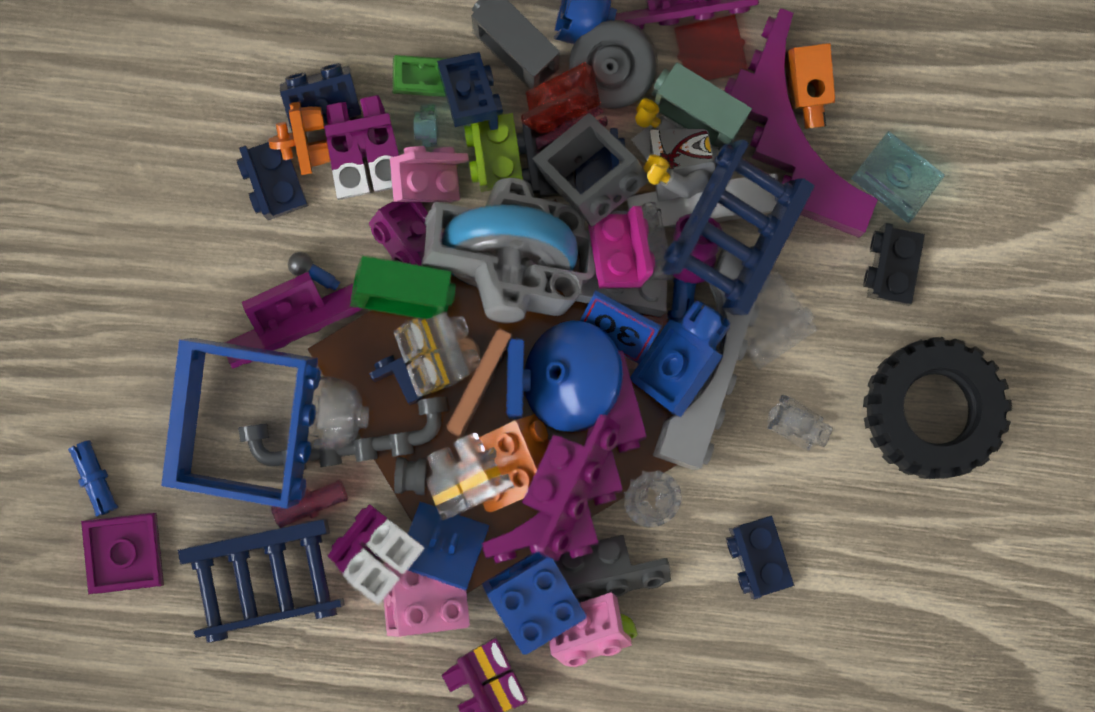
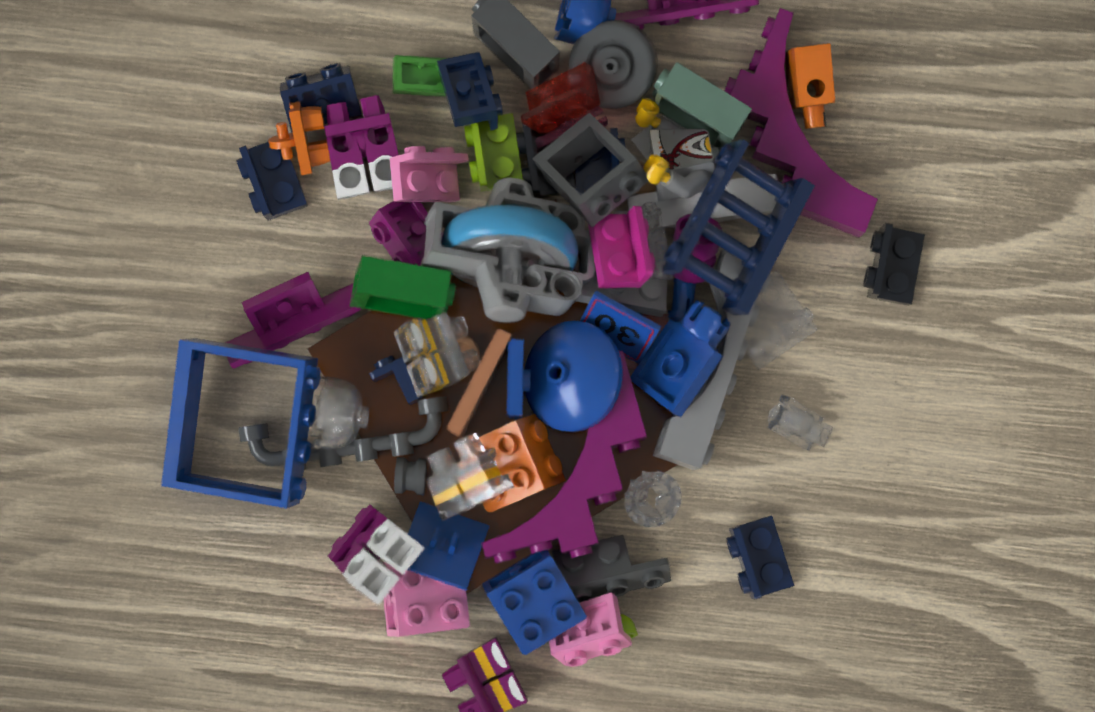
blue pin [68,440,118,517] -> none
magenta tile [81,513,164,595] -> none
dark blue fence [178,519,345,643] -> none
clear pink pin [271,479,349,528] -> none
piece [288,251,340,291] -> none
clear light blue plate [413,103,438,147] -> none
magenta bracket [522,414,620,561] -> none
clear red piece [674,14,748,81] -> none
clear light blue tile [851,131,945,224] -> none
black tyre [863,337,1012,479] -> none

